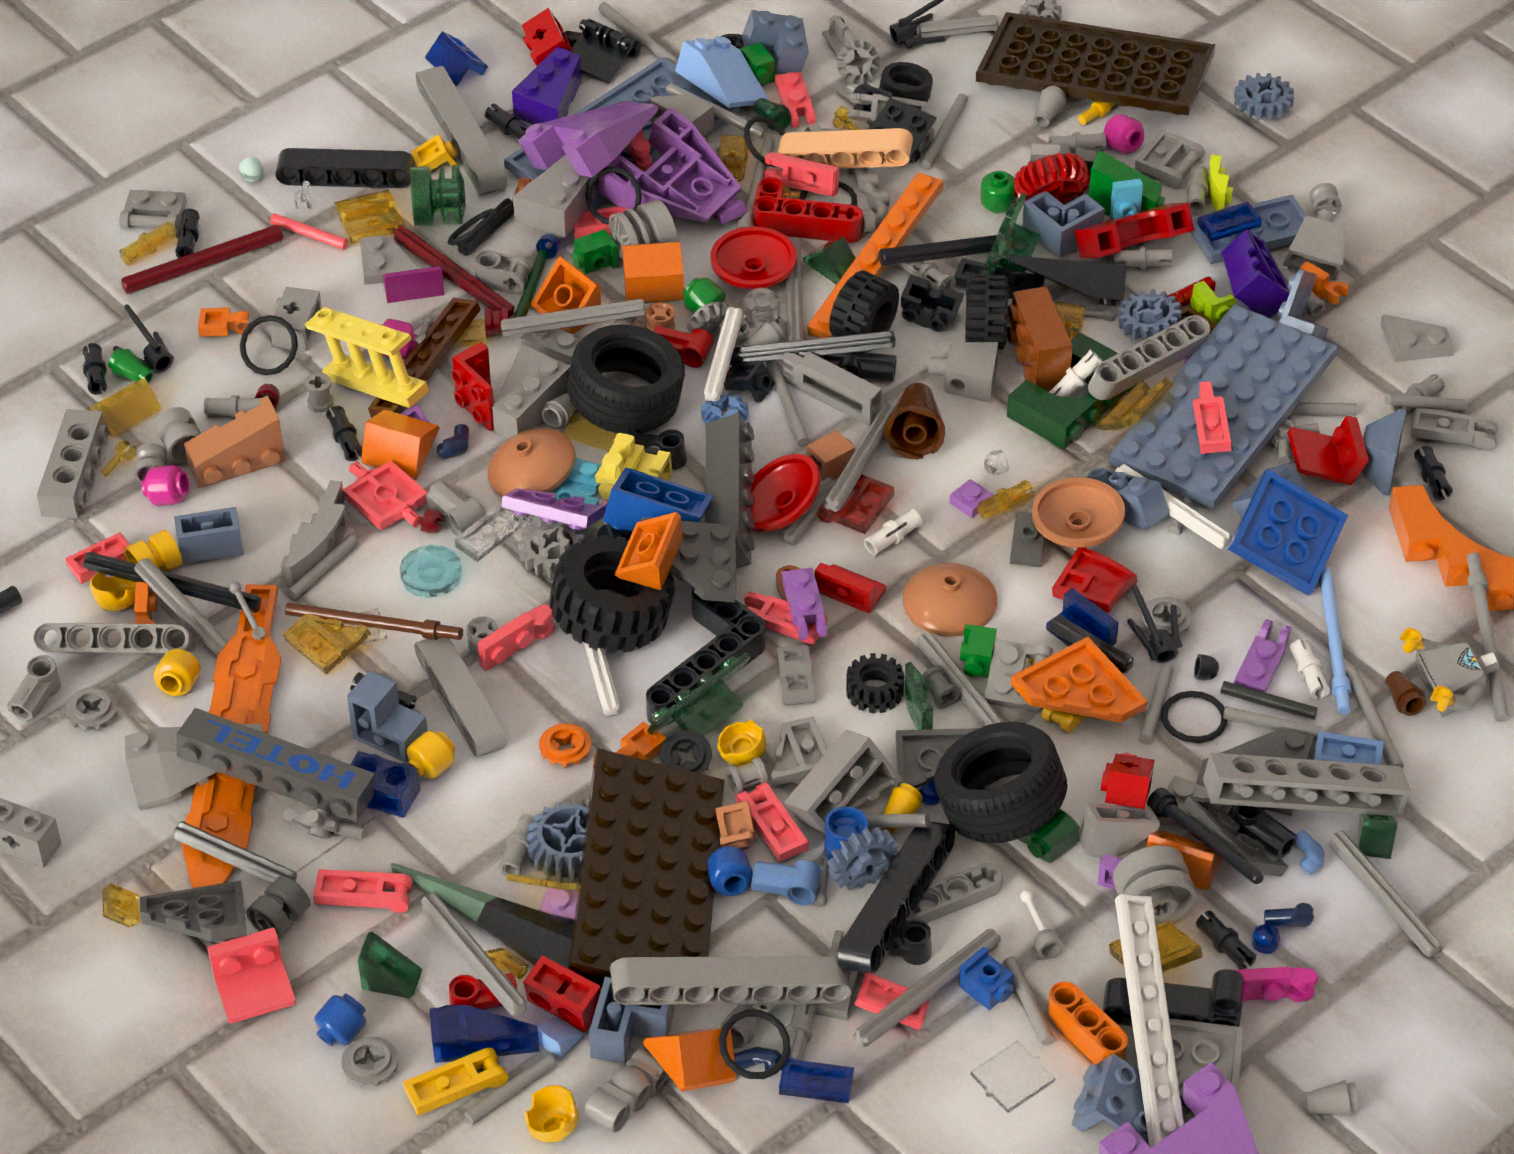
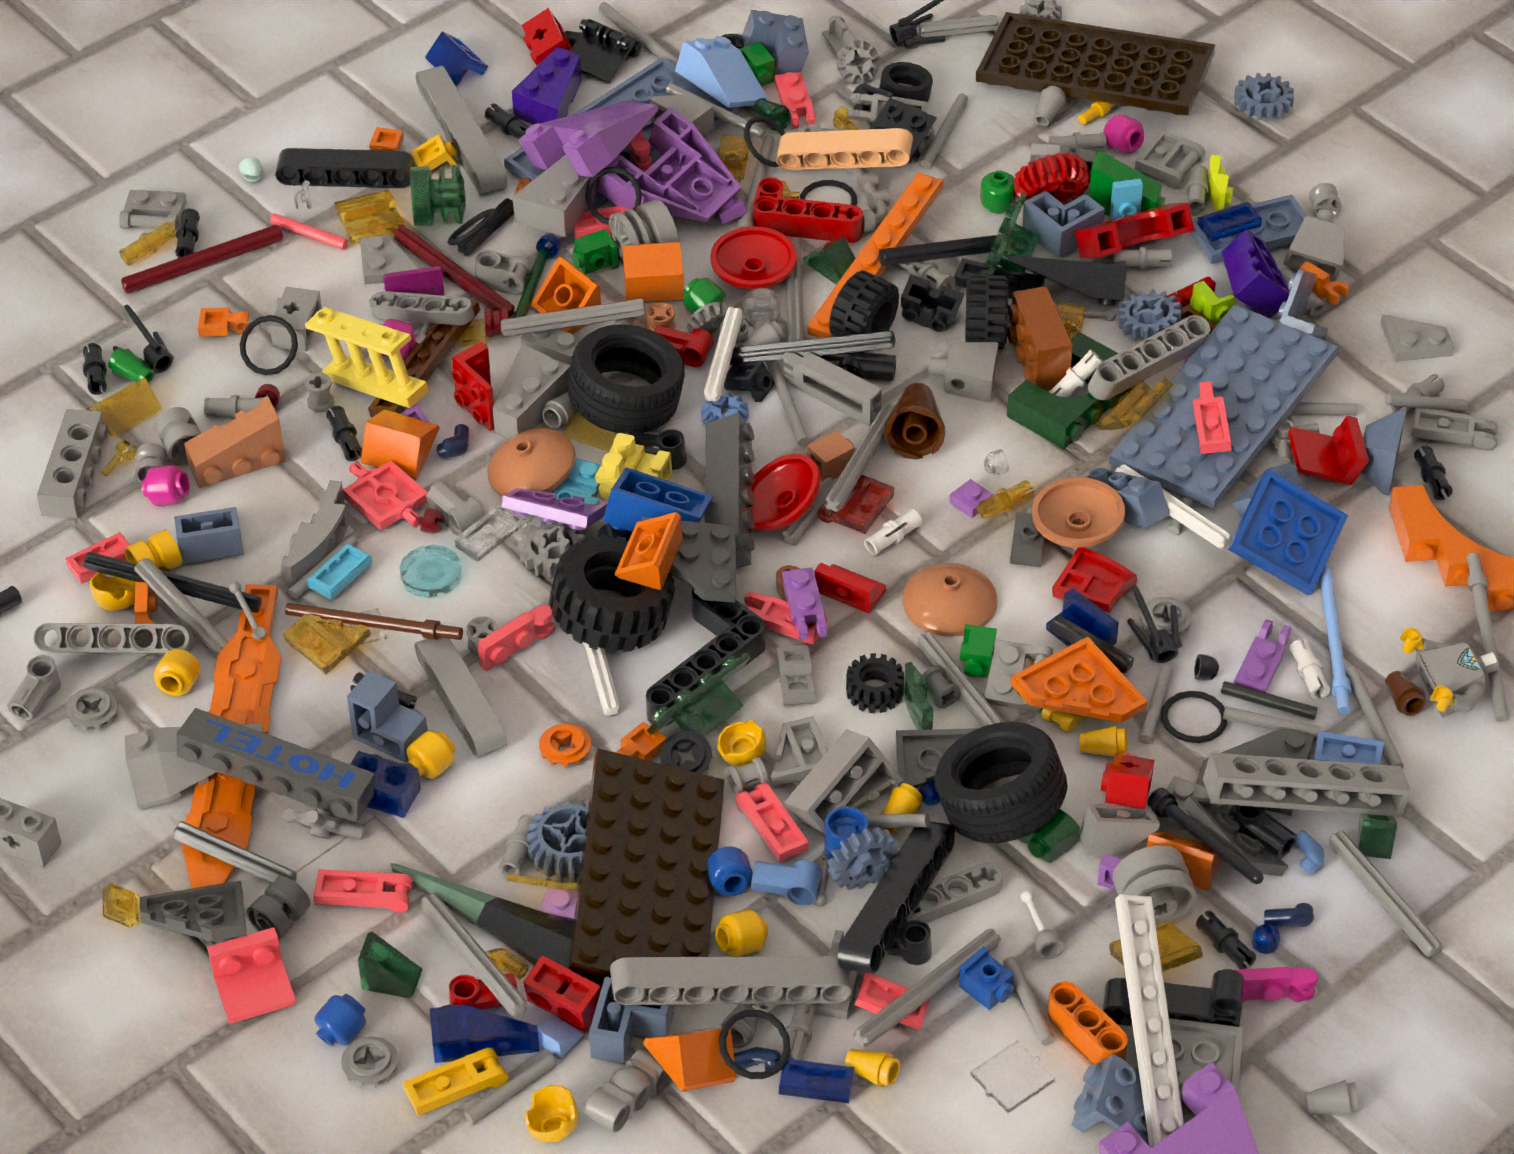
nougat bracket [715,801,757,850] -> none
coral hinge [765,152,839,197] -> none
none -> medium azure plate [307,543,372,601]
none -> orange plate [369,127,404,151]
none -> light grey beam [369,291,475,325]
none -> yellow head [715,909,768,957]
none -> yellow cone [845,1048,900,1087]
none -> yellow cone [1079,725,1128,757]

